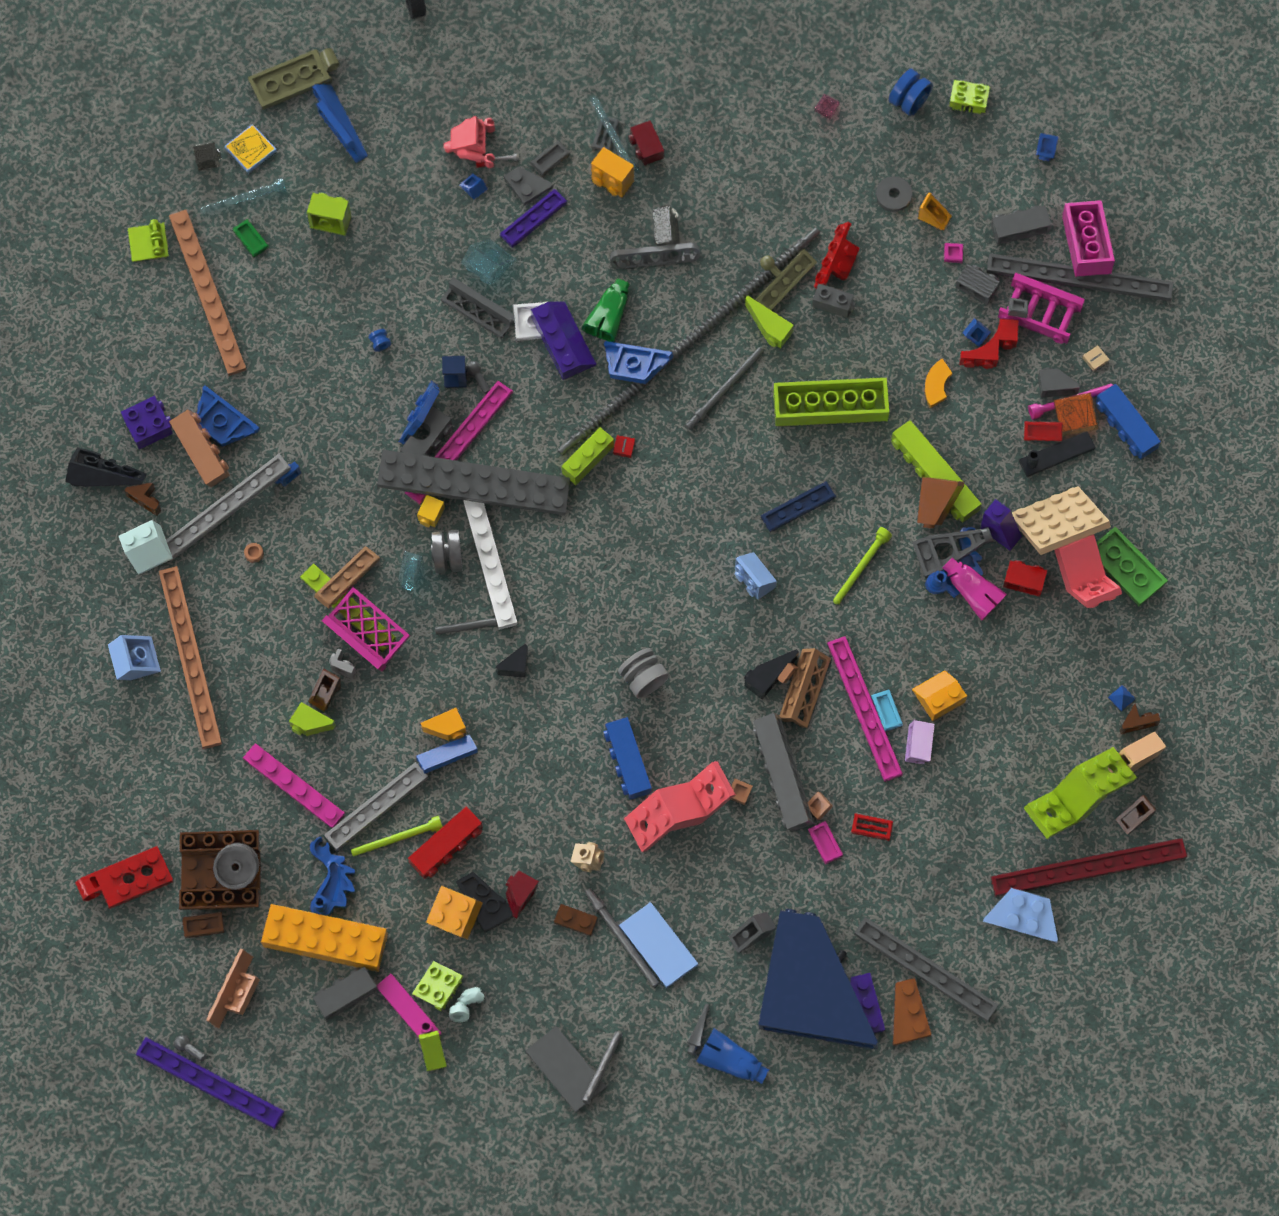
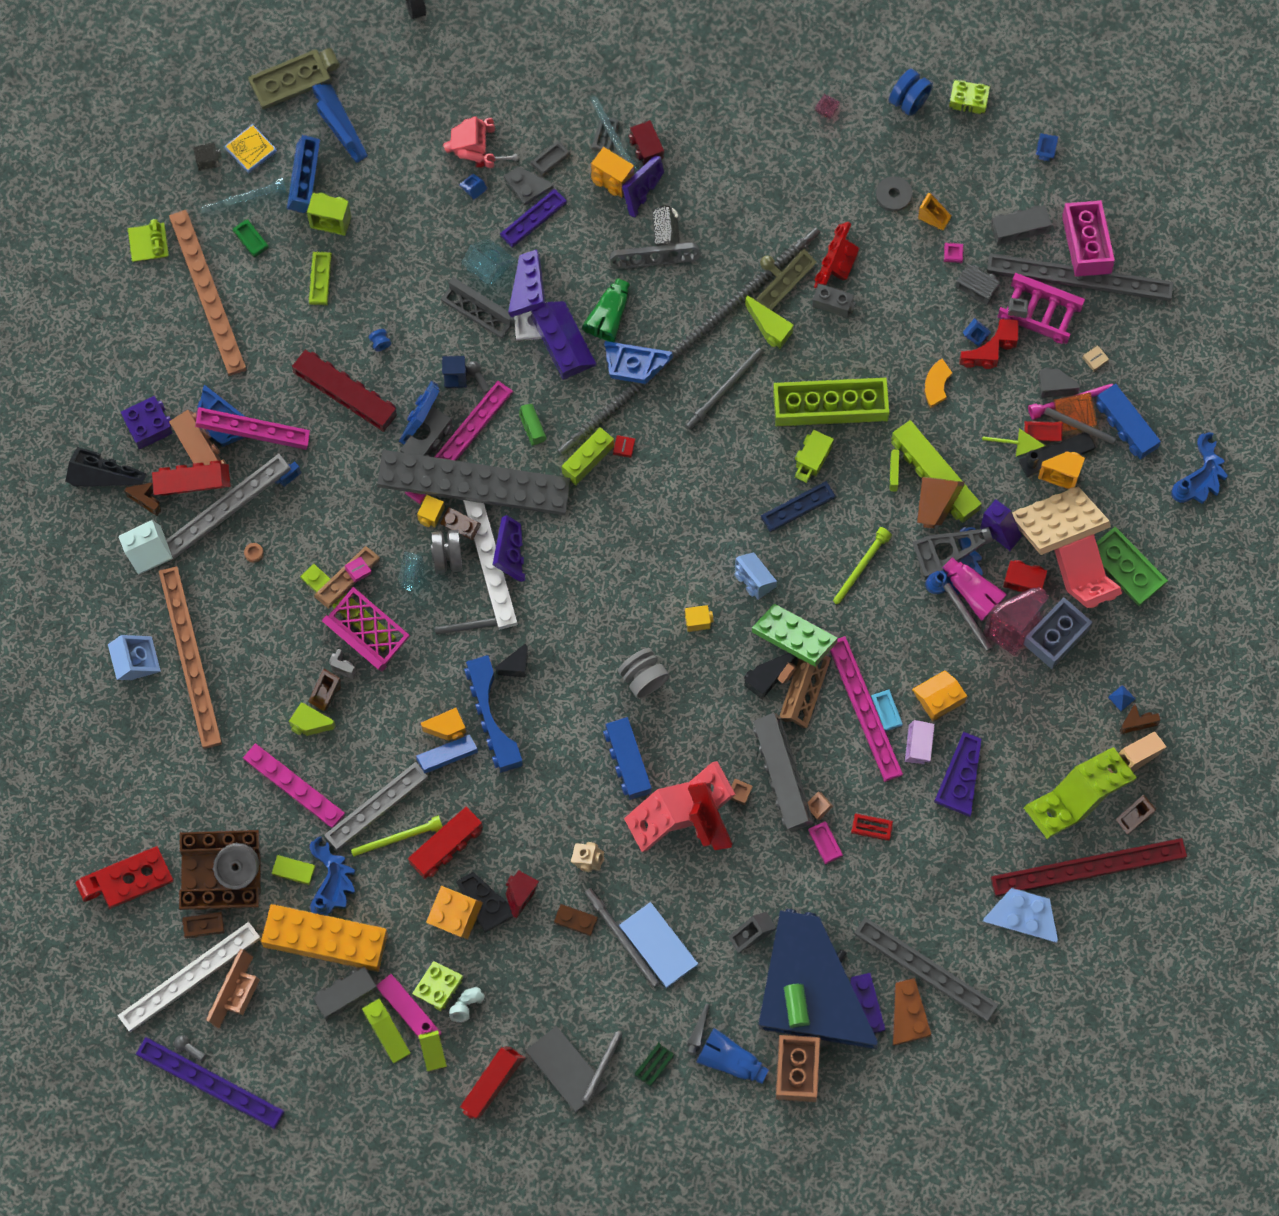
none -> white plate [118,922,261,1032]
none -> red brick [152,460,231,496]
none -> dark pink plate [195,407,310,450]
none -> lime tile [272,855,315,885]
none -> blue brick [287,135,320,213]
none -> dark red brick [292,350,397,432]
none -> lime tile [309,252,332,305]
none -> dark pink tile [345,557,371,583]
none -> lime slope [362,998,411,1064]
none -> plate [440,507,481,541]
none -> red slope [460,1046,525,1119]
none -> blue arch [464,655,523,773]
none -> dark purple wing [492,515,525,582]
none -> wing [508,249,546,317]
none -> bright green brick [519,404,547,446]
none -> dark purple wing [622,156,664,218]
none -> dark green tile [634,1042,674,1087]
none -> yellow brick [685,605,714,632]
none -> red bracket [688,782,732,850]
none -> plate [752,604,837,667]
none -> nougat brick [776,1035,820,1102]
none -> bright green brick [784,984,810,1028]
none -> lime brick [795,430,834,483]
none -> lime tile [890,449,899,491]
none -> dark purple wing [934,732,981,817]
none -> flat silver bar [943,583,991,651]
none -> lime piece [982,429,1045,456]
none -> clear pink windscreen [984,587,1049,656]
none -> sand blue brick [1023,597,1093,669]
none -> light orange slope [1038,452,1085,489]
none -> dark grey bar [1044,407,1116,445]
none -> blue animal [1171,432,1228,504]

